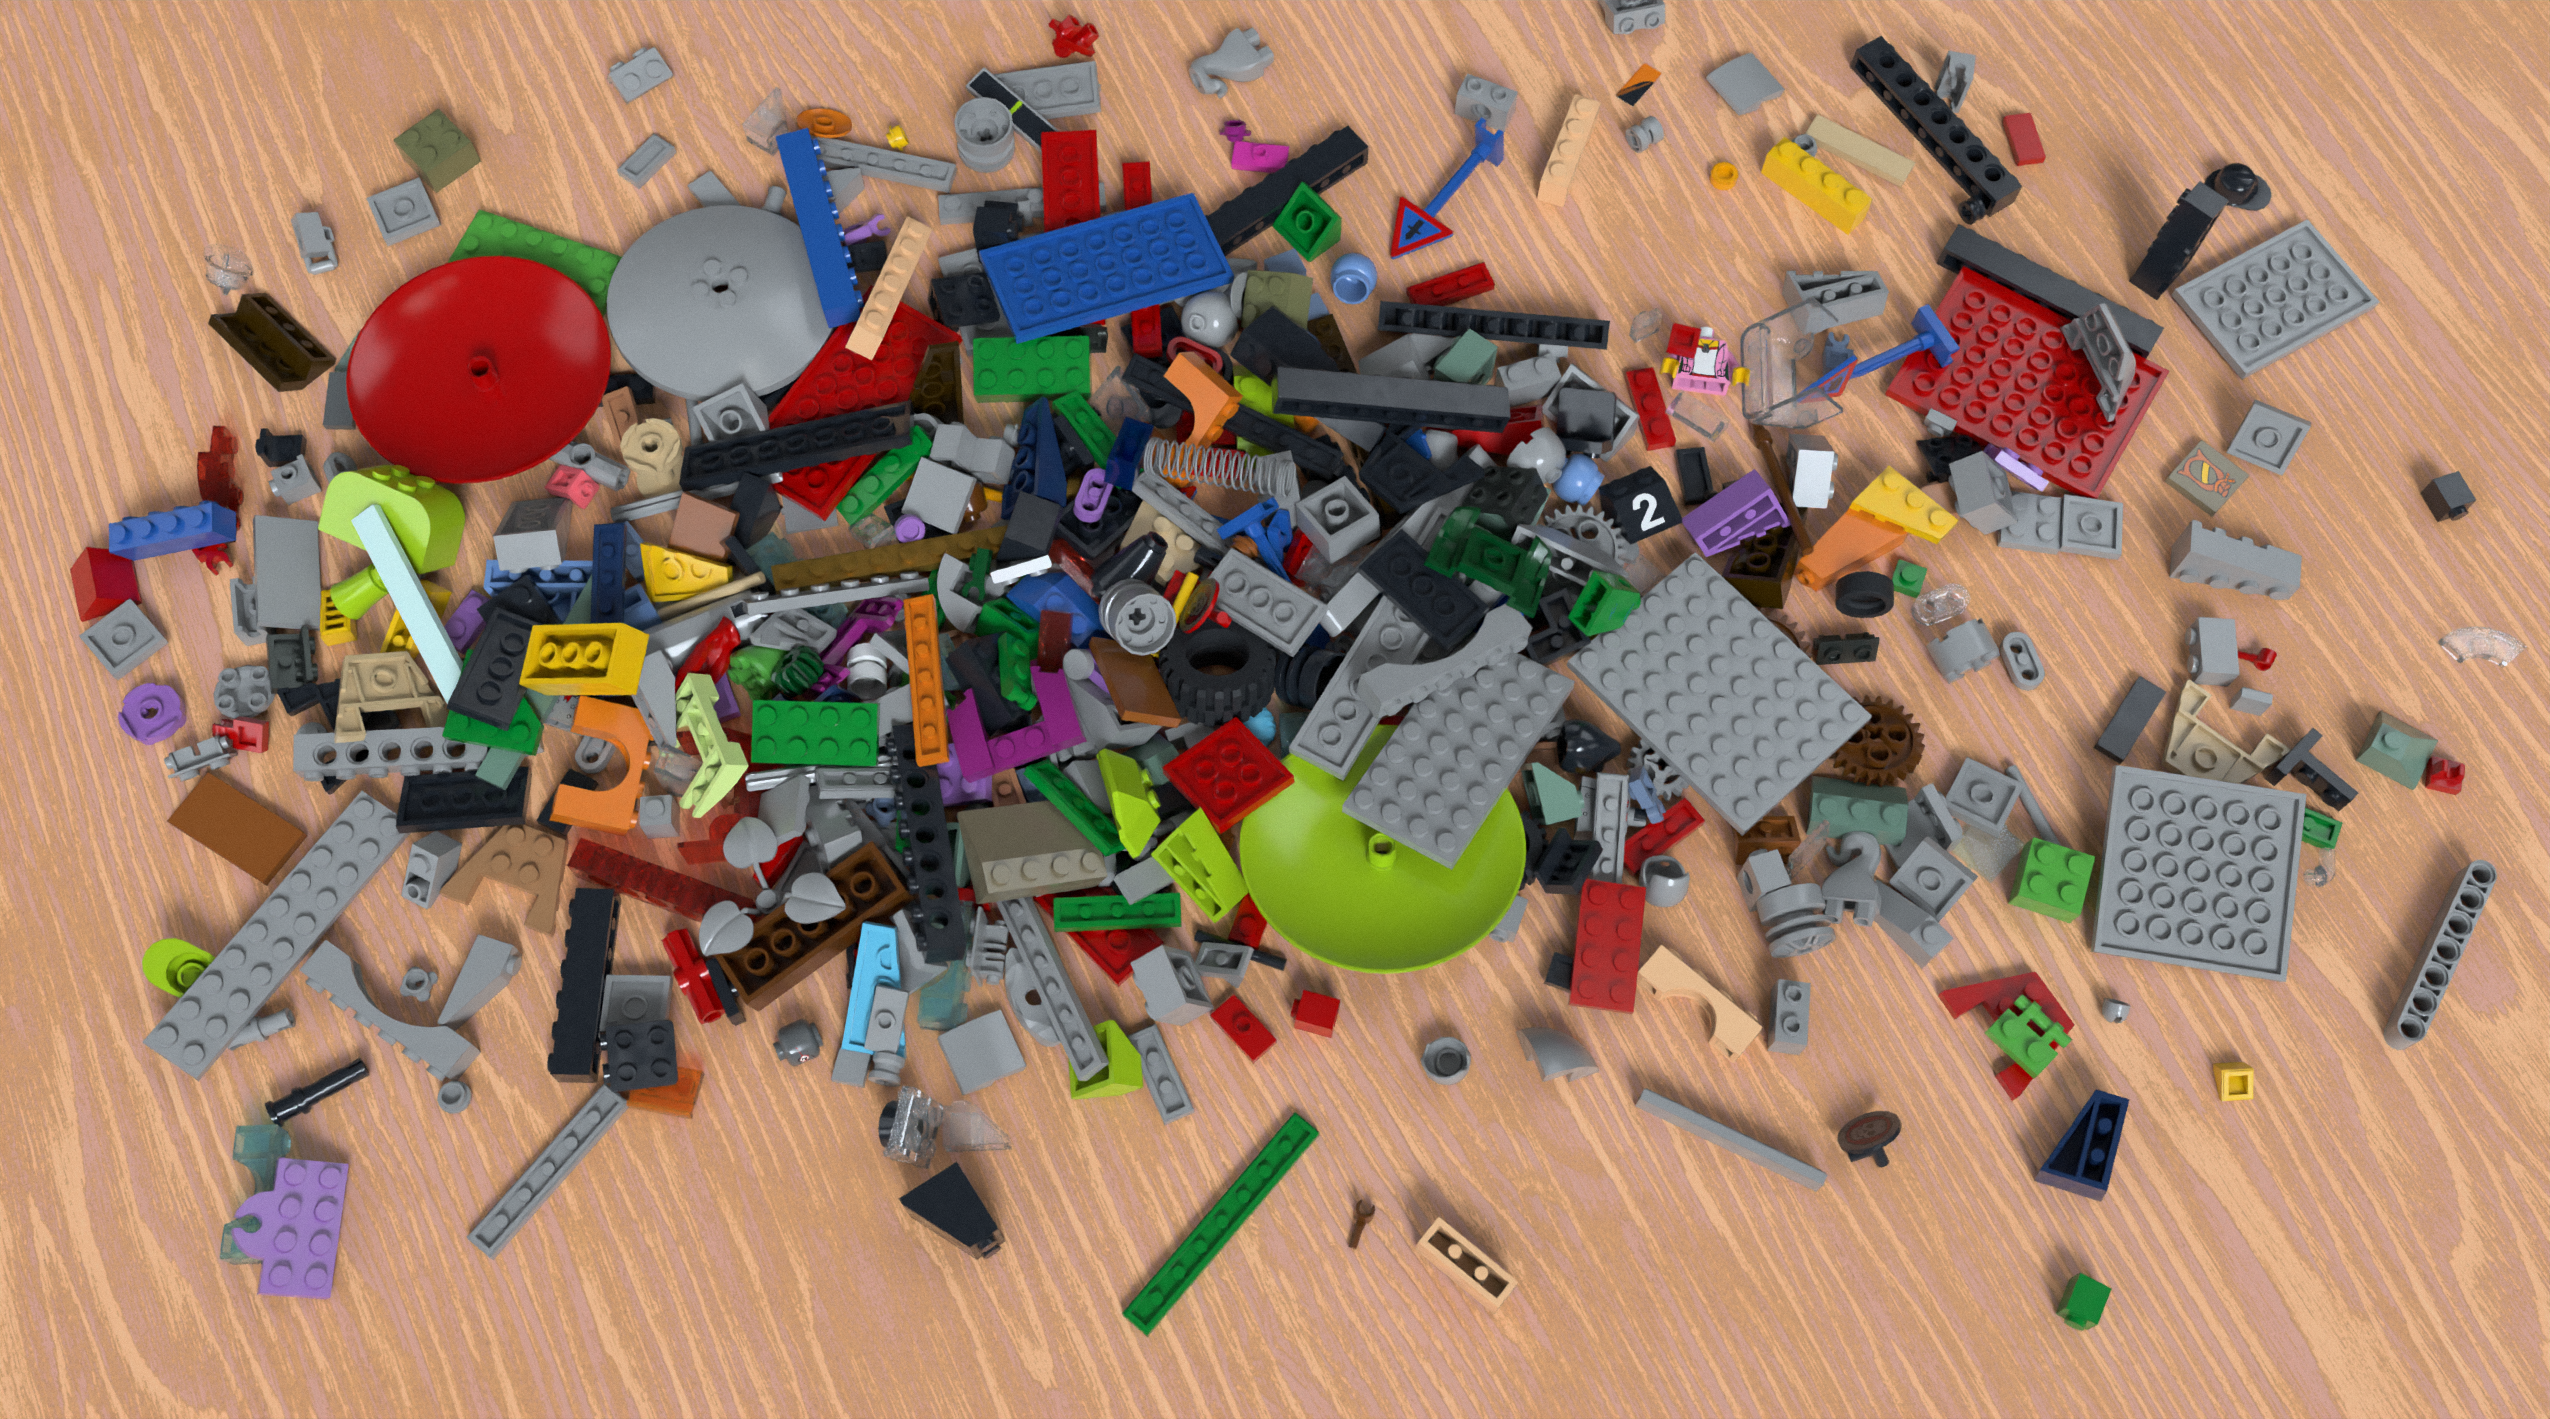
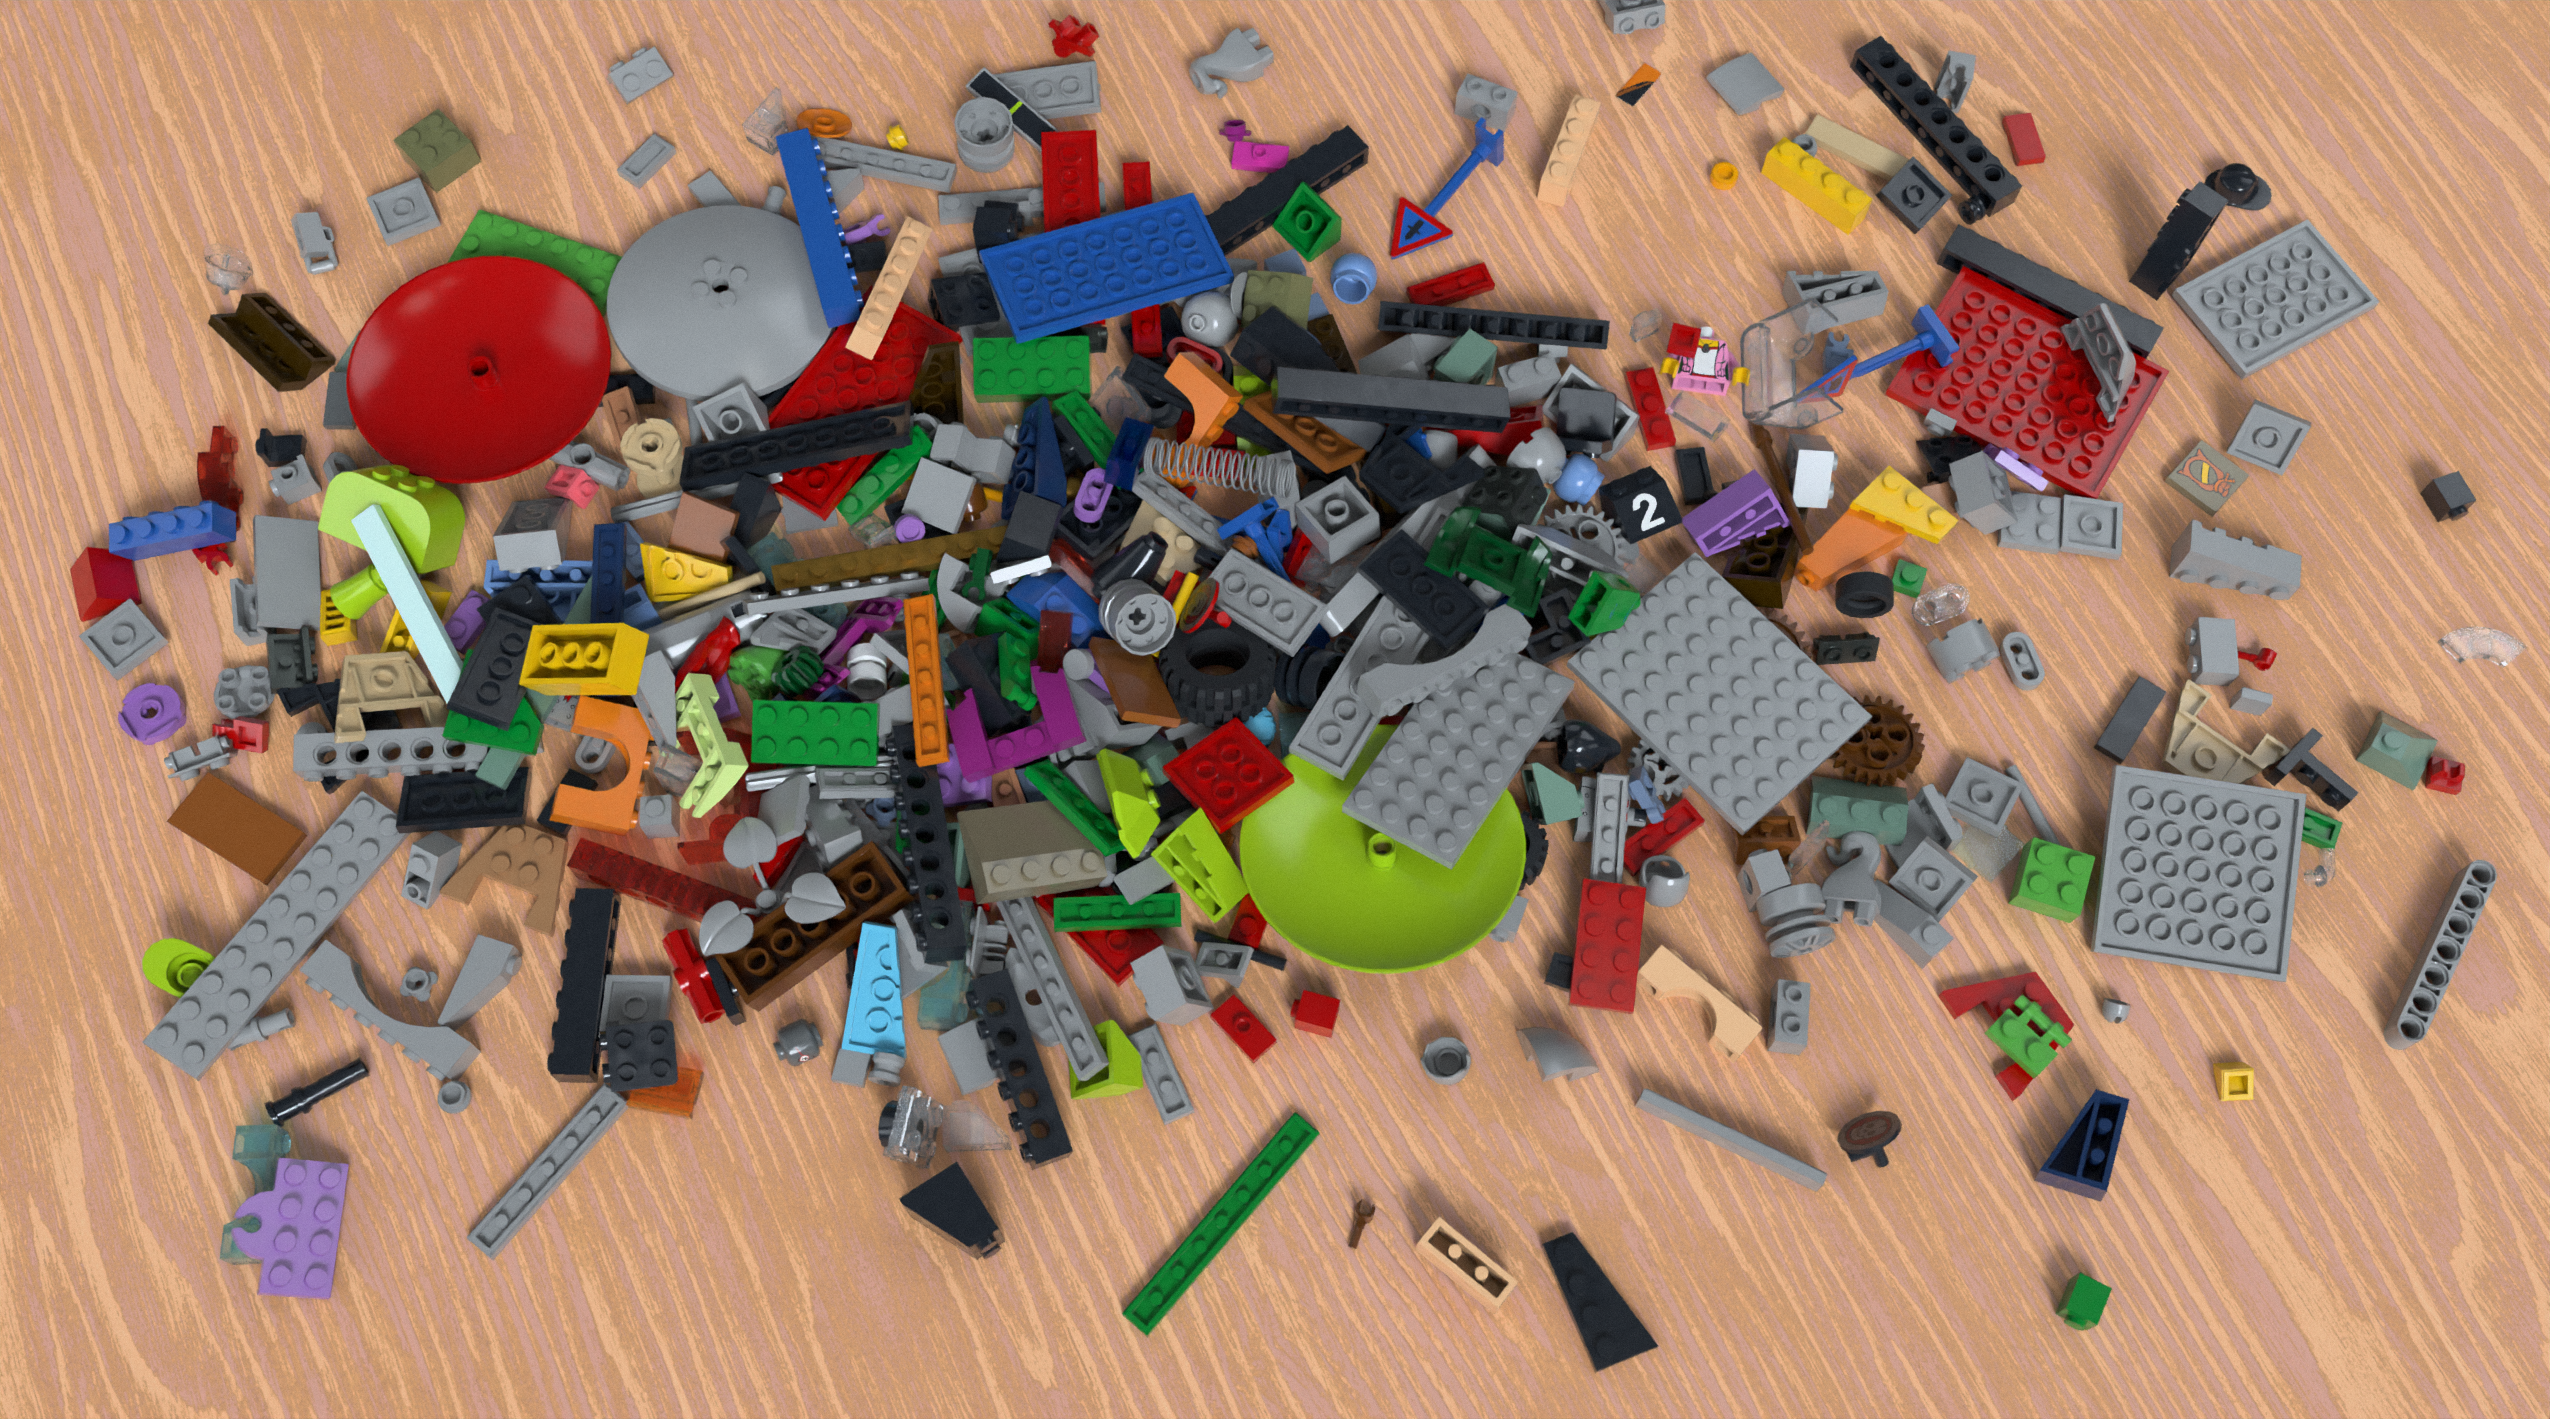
light grey plate [864,984,910,1055] -> none
black bracket [1534,828,1603,895] -> none
light grey wheel [1625,116,1664,153] -> none
none -> black brick [965,968,1073,1170]
none -> dark orange tile [1243,390,1367,474]
none -> black wing [1541,1232,1658,1373]
none -> black plate [1876,156,1952,234]

